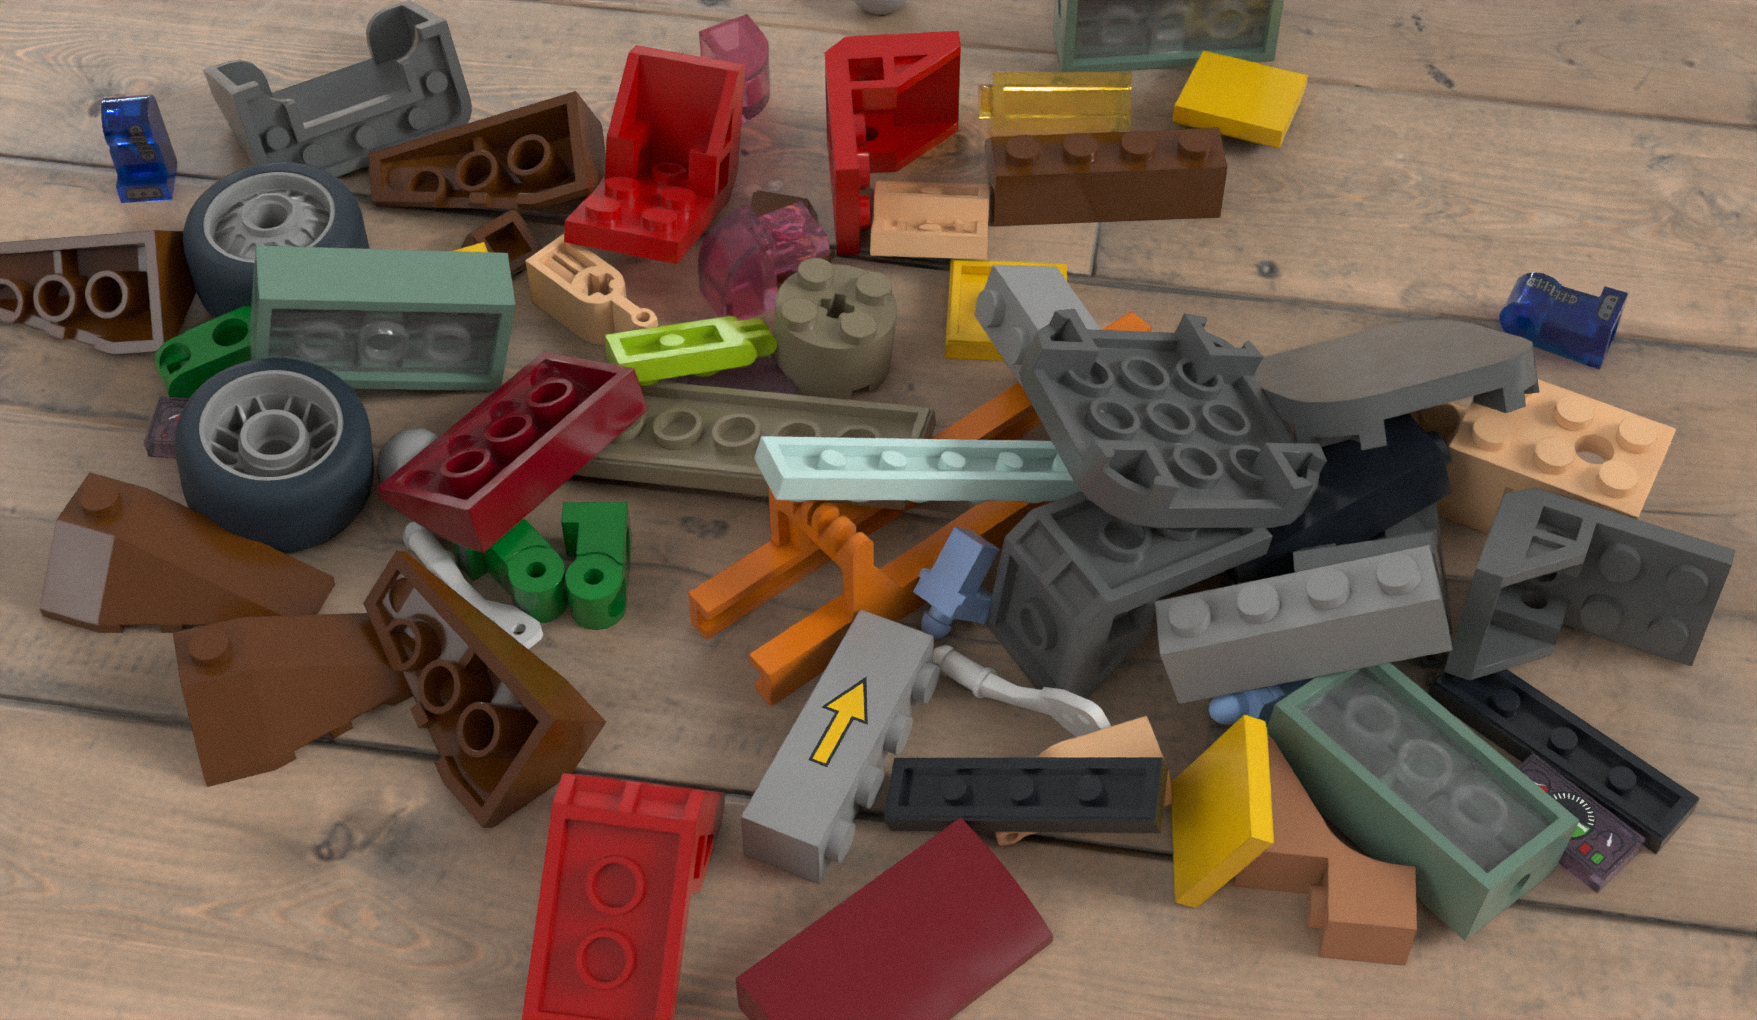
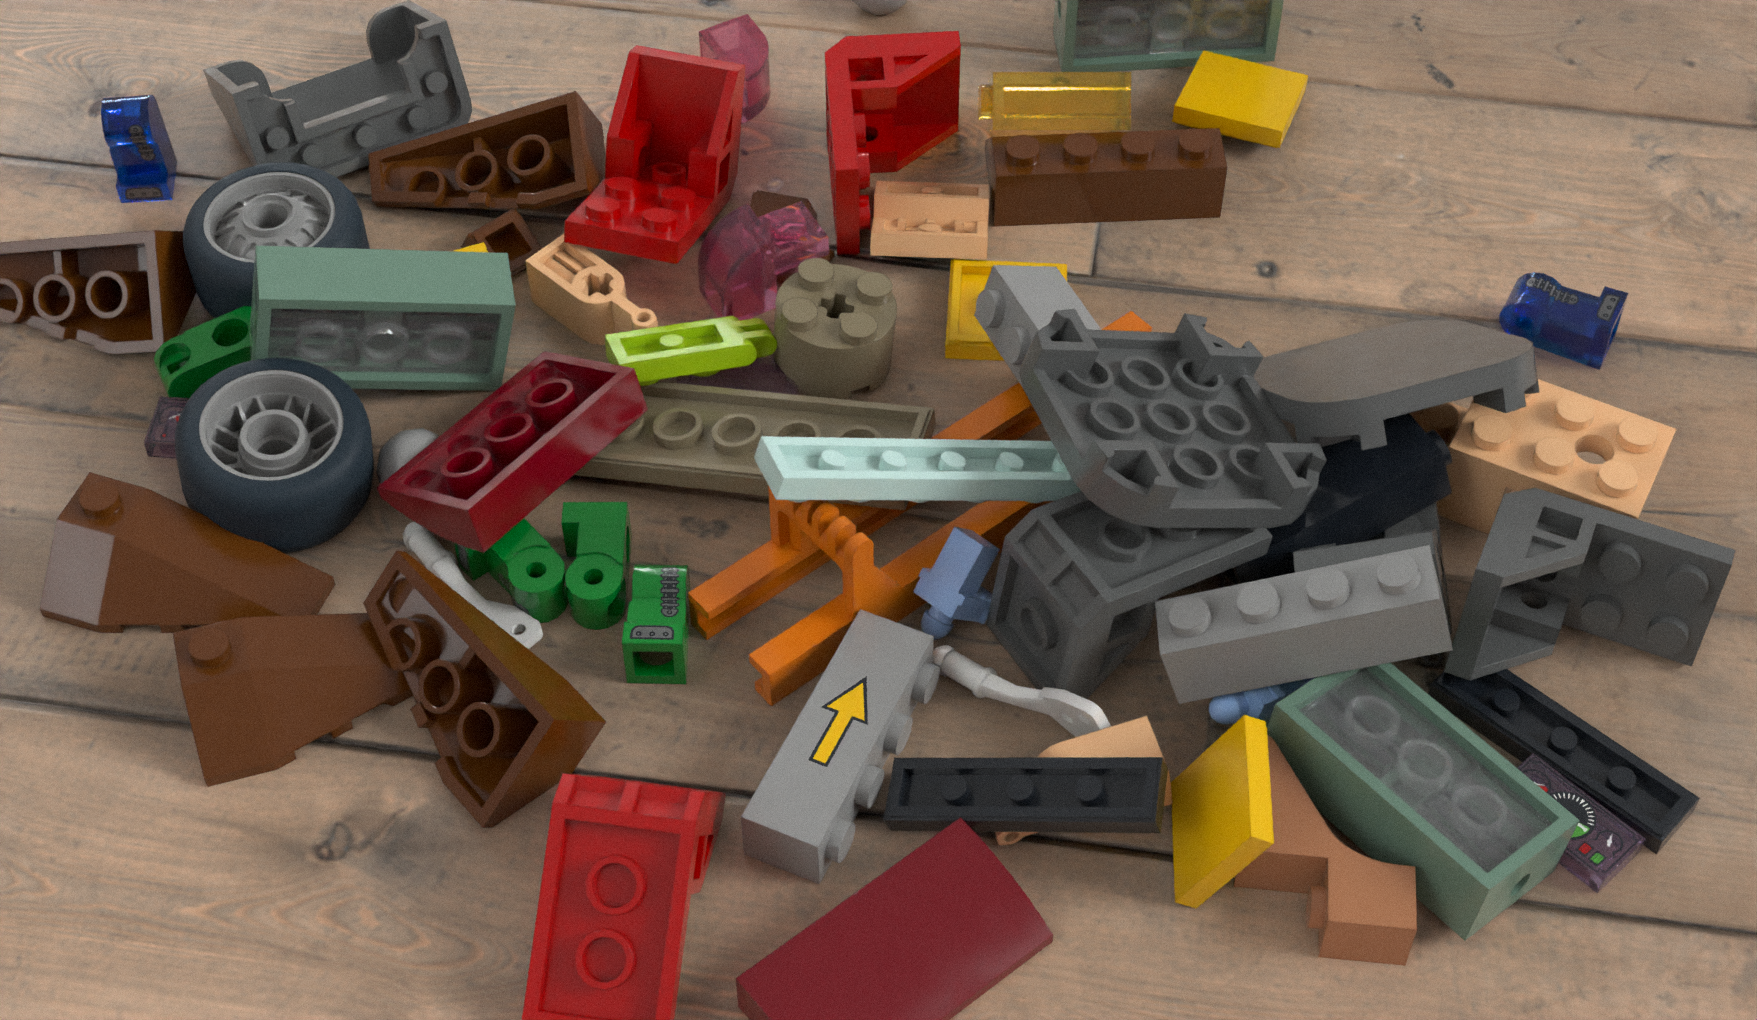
none -> green leg [622,564,690,684]

